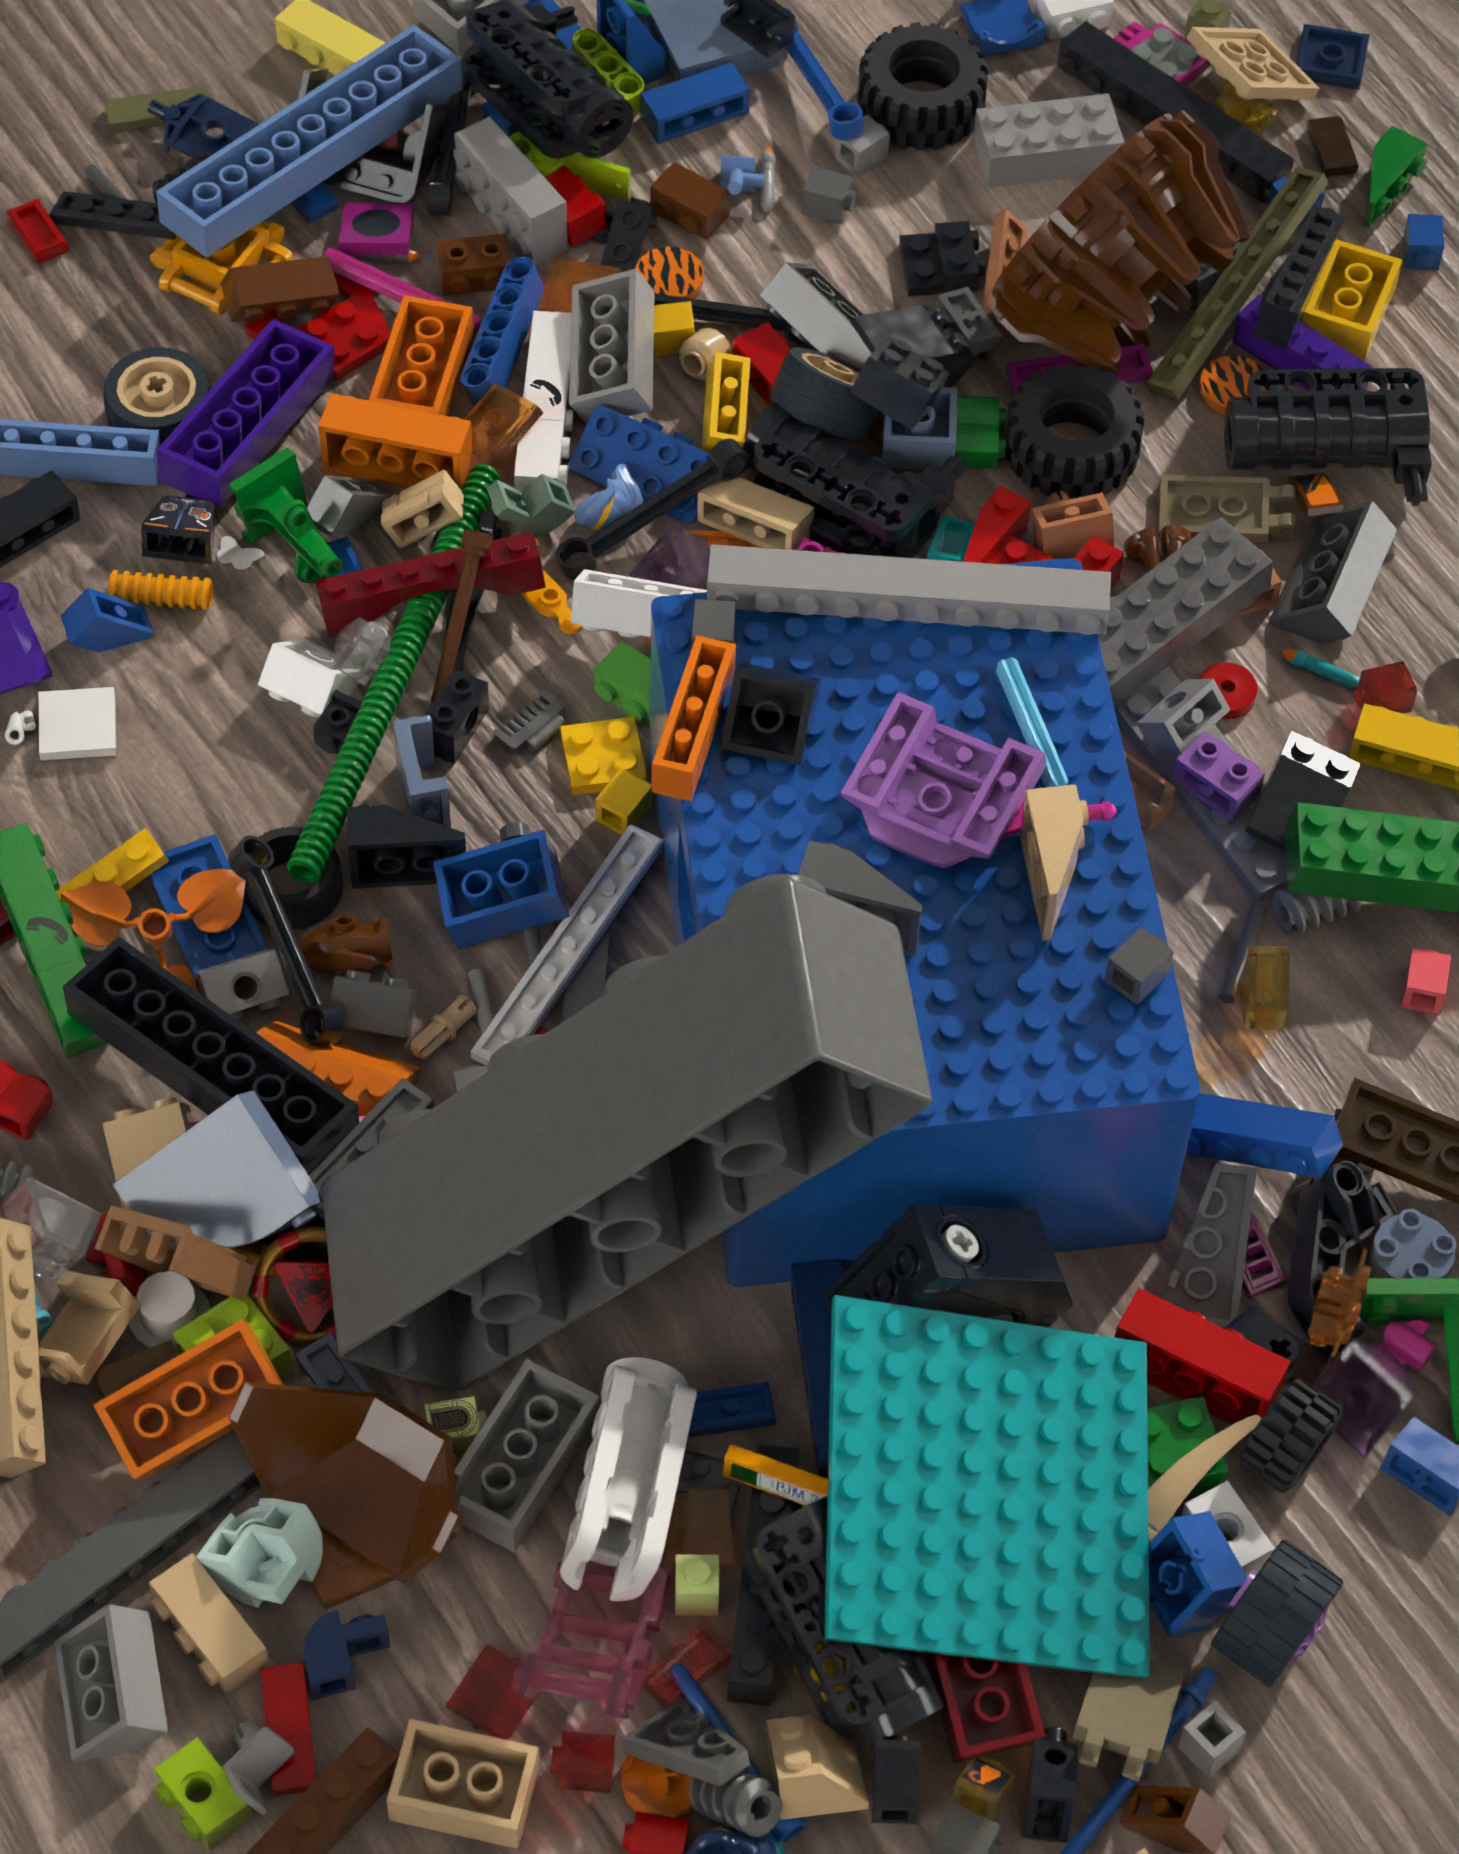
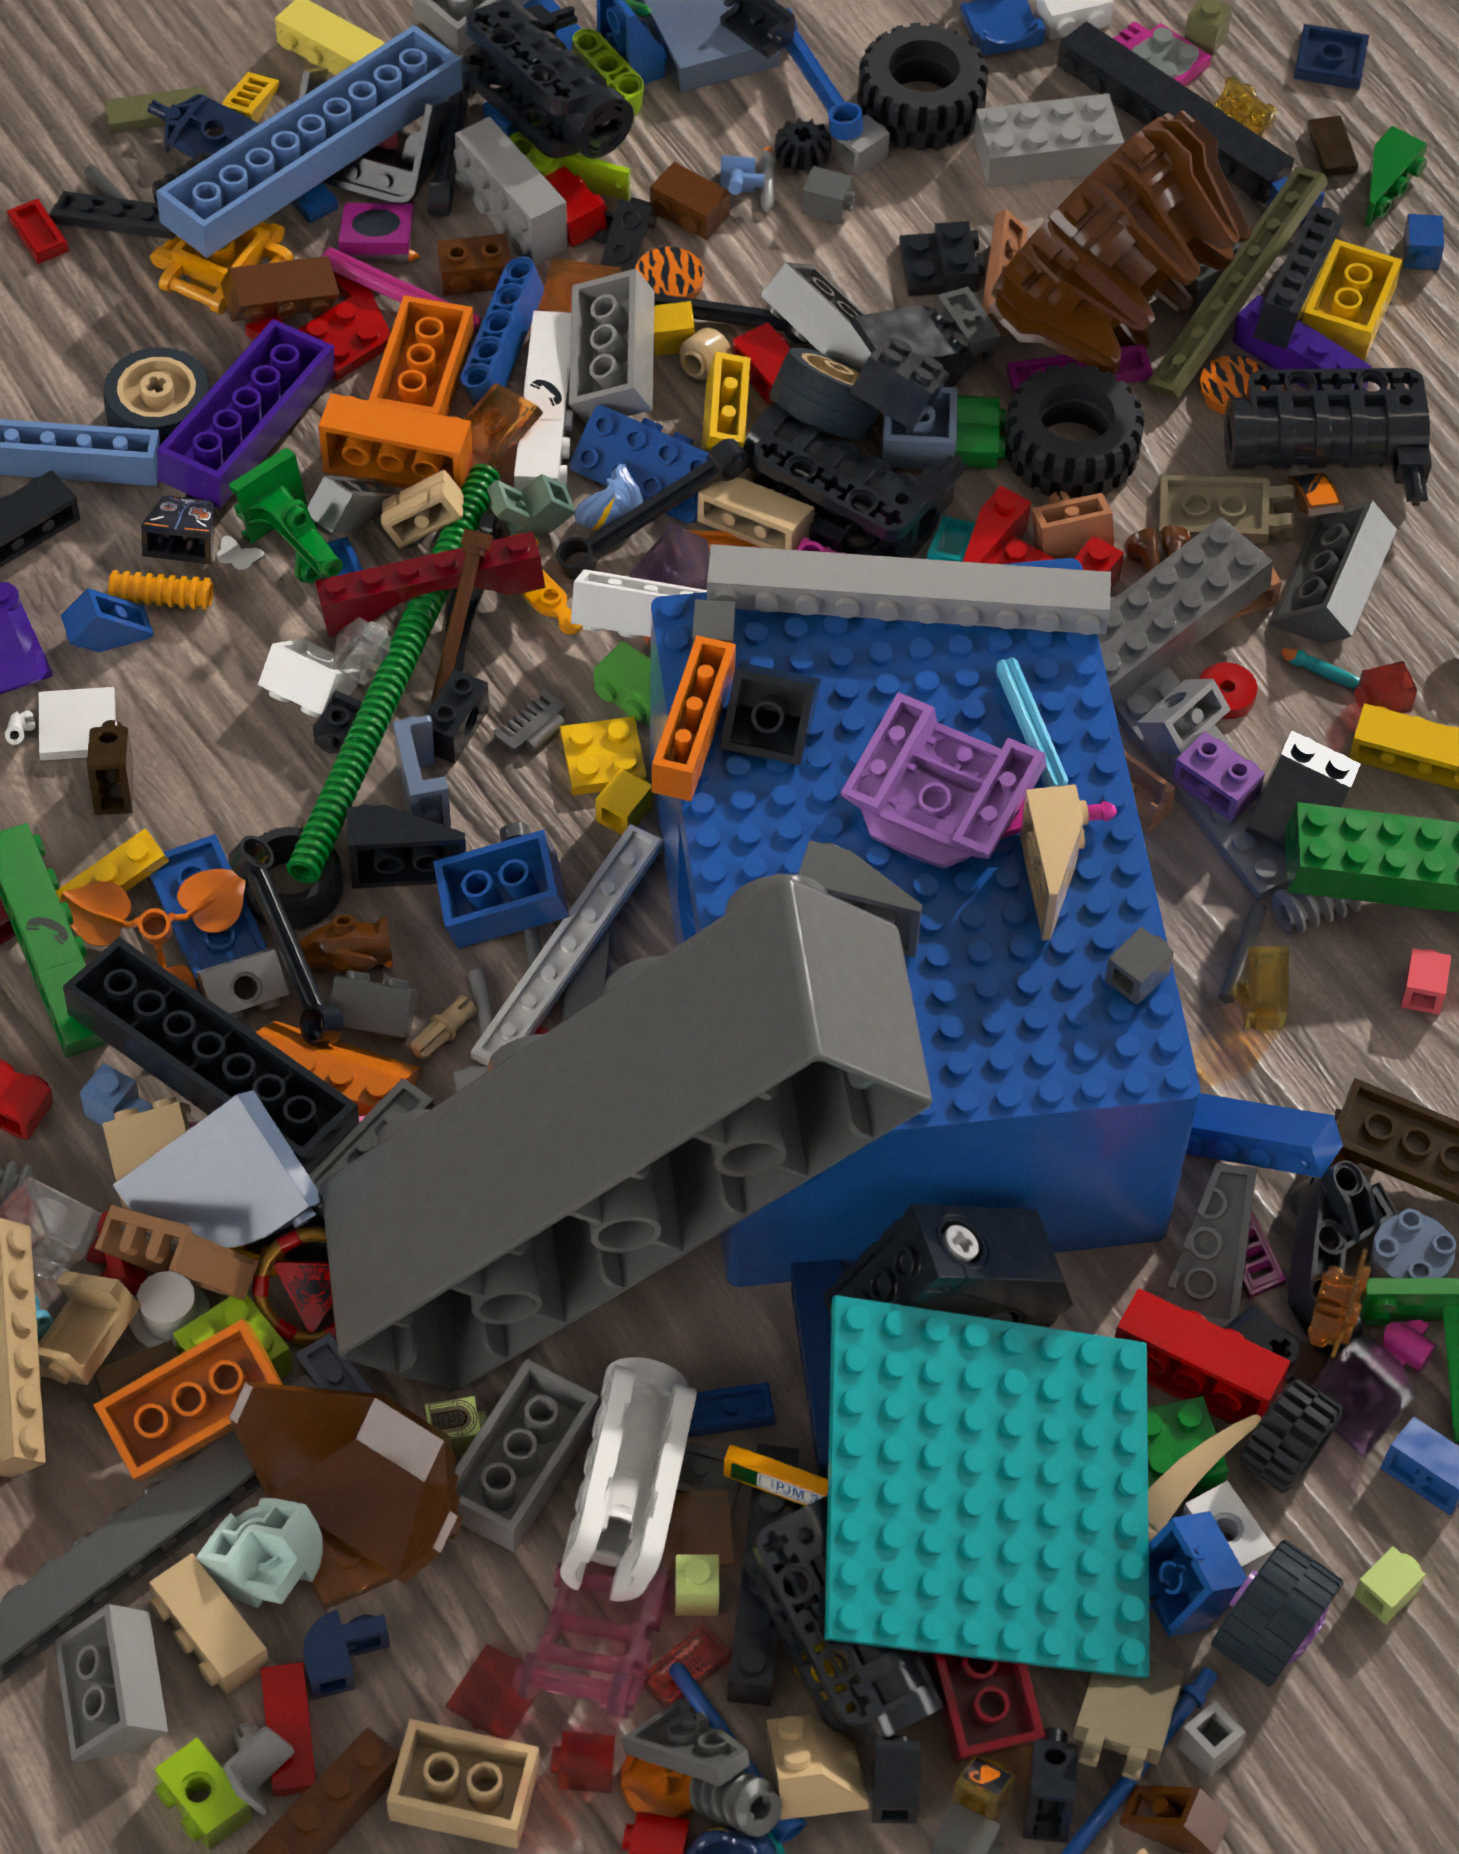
blue brick [640,62,750,144] -> none
tan plate [1186,27,1320,101] -> none
none -> medium blue brick [80,1063,153,1126]
none -> dark brown torso [87,720,134,815]
none -> yellow slope [222,72,280,123]
none -> black gear [774,117,832,175]
none -> yellowish green brick [1353,1546,1426,1625]

